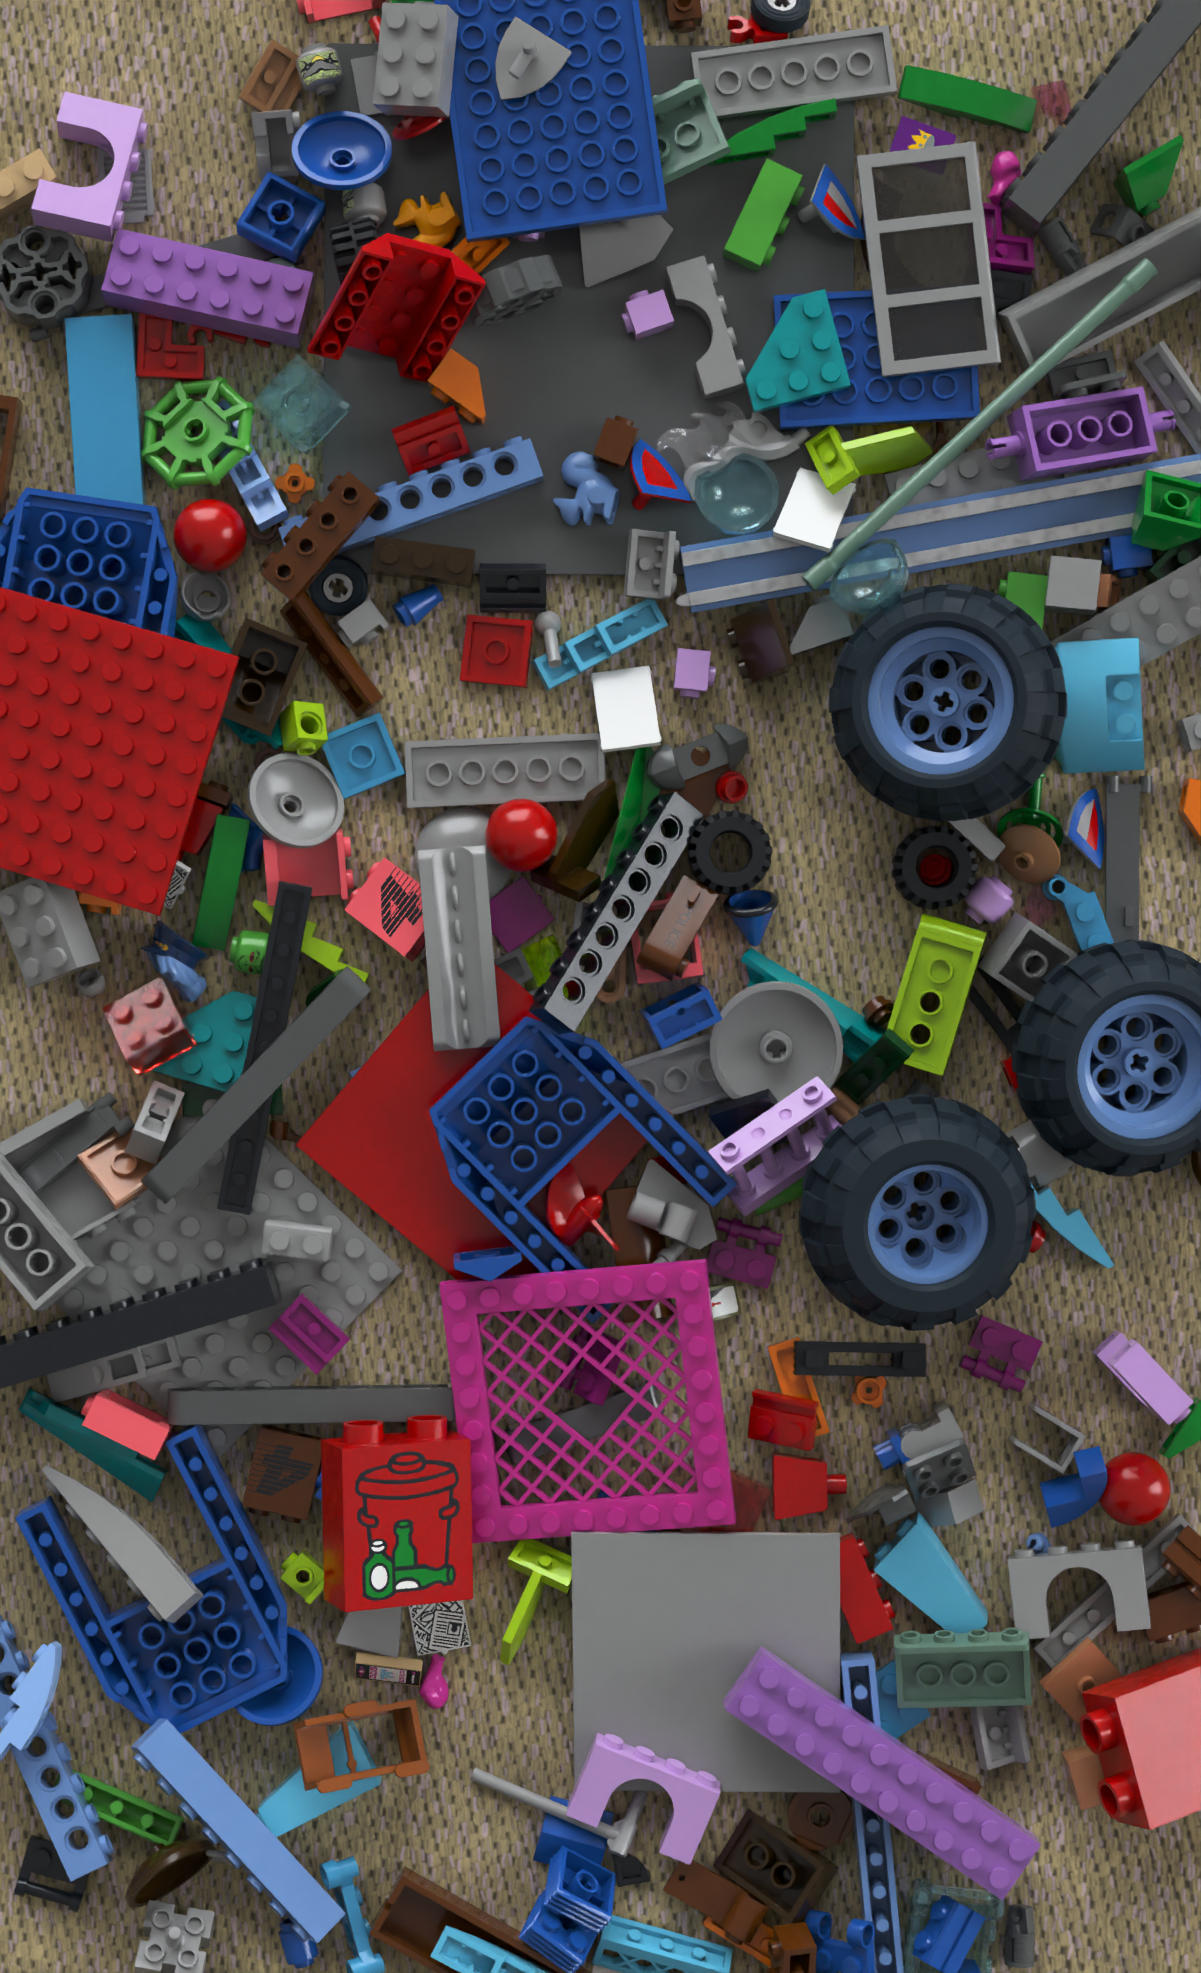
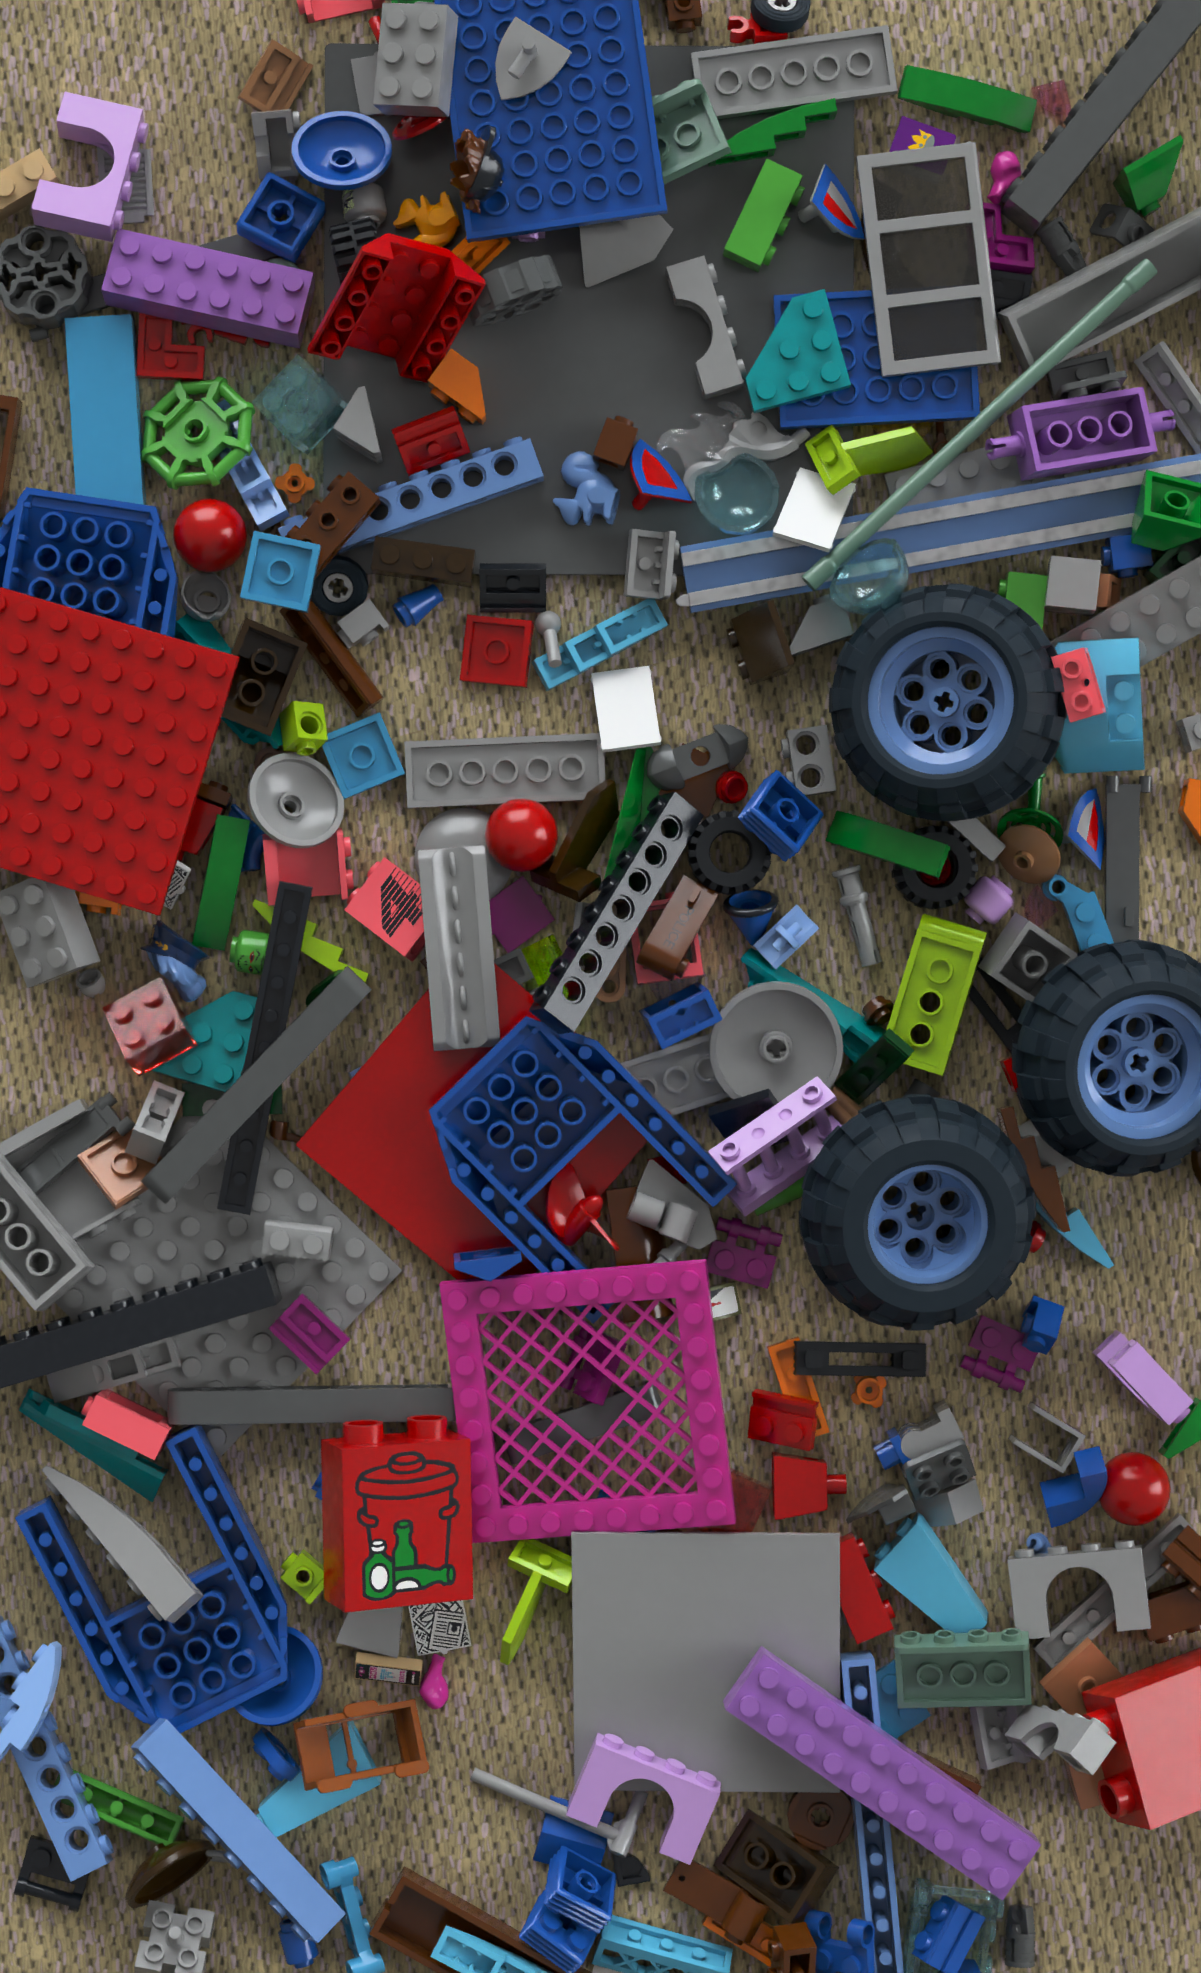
reddish brown panel [242,1424,327,1524] -> none
light grey head [296,43,344,96] -> none
lavender brick [621,289,674,340] -> none
lavender brick [673,648,716,699] -> none
none -> dark azure plate [240,531,321,613]
none -> blue plate [252,1727,301,1782]
none -> light grey slope [333,386,383,464]
none -> hair [450,126,504,214]
none -> blue brick [738,770,824,862]
none -> light blue hips [753,904,819,970]
none -> light grey brick [780,725,836,796]
none -> green slope [825,810,950,878]
none -> light grey pin [832,865,882,967]
none -> reddish brown slope [996,1105,1070,1233]
none -> light grey arch [1004,1705,1117,1775]
none -> blue brick [1020,1295,1064,1355]
none -> coral window [1051,647,1106,723]

